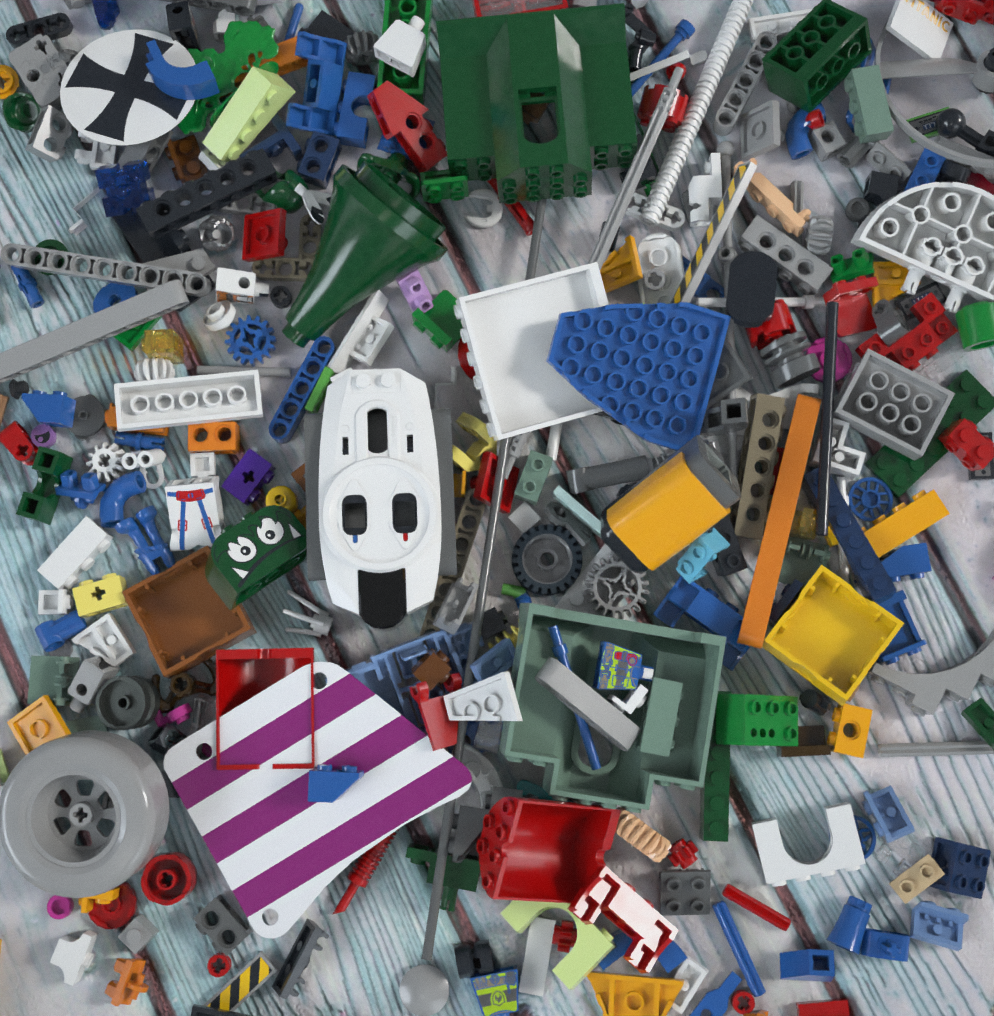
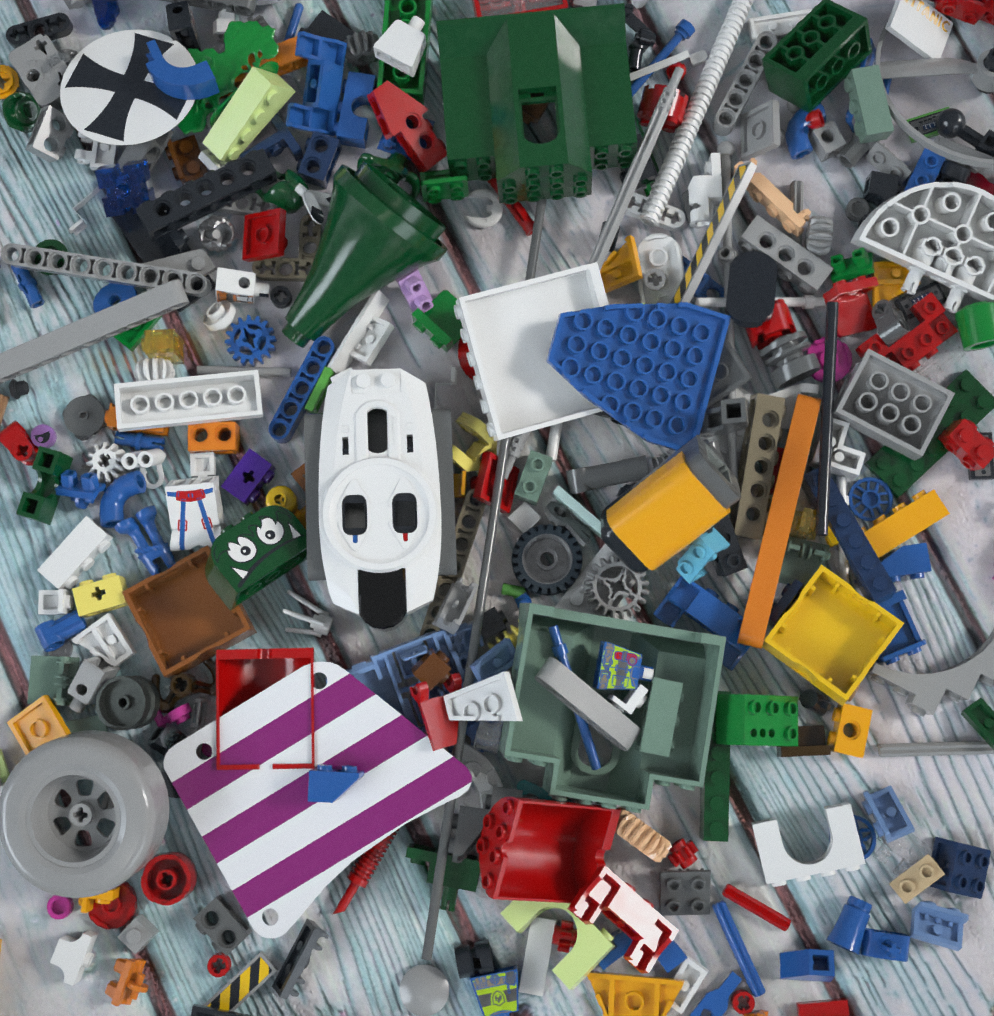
blue slope [21,390,76,428] -> none

